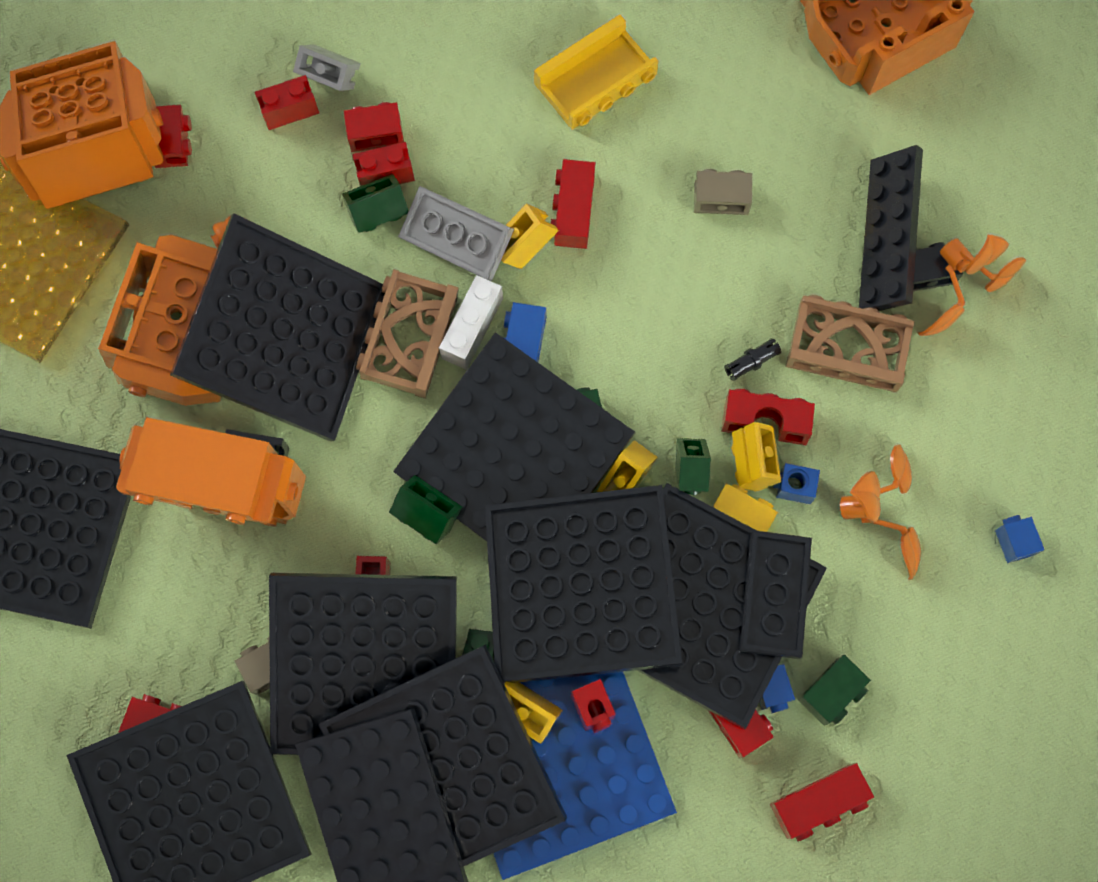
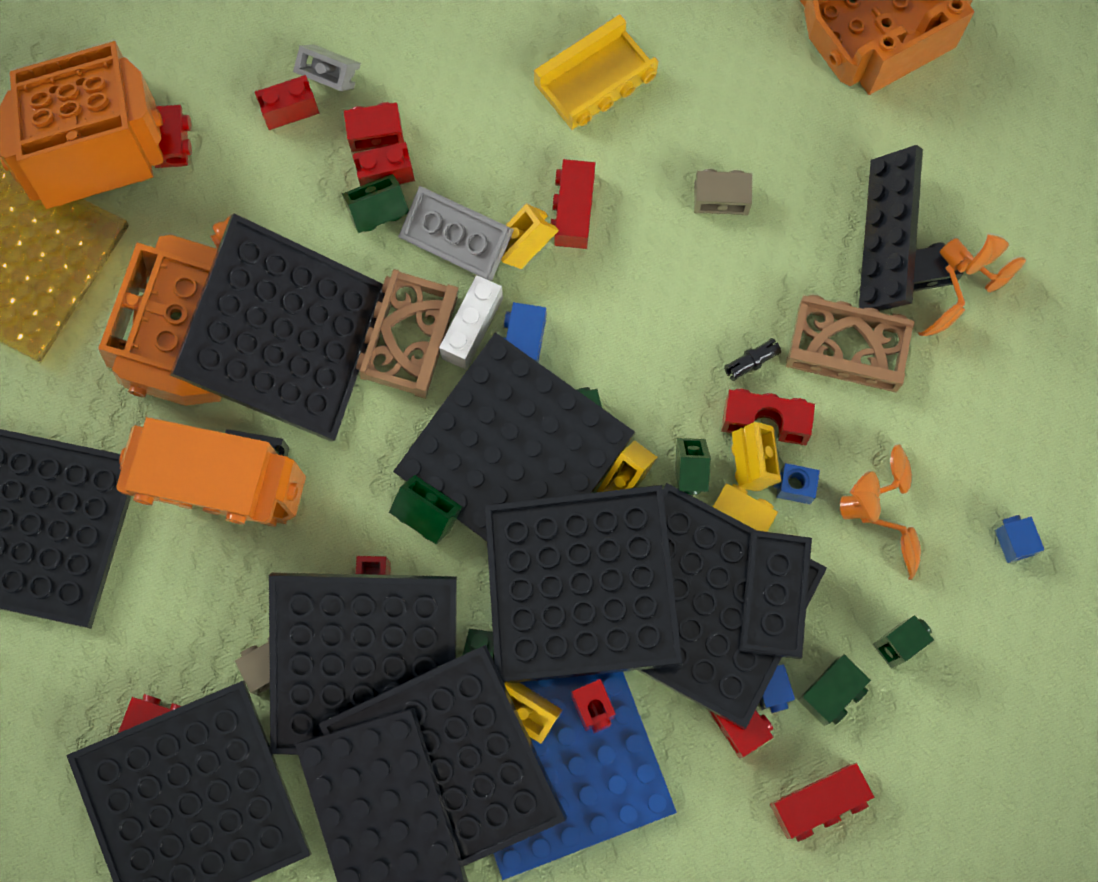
none -> dark green brick [872,615,934,668]

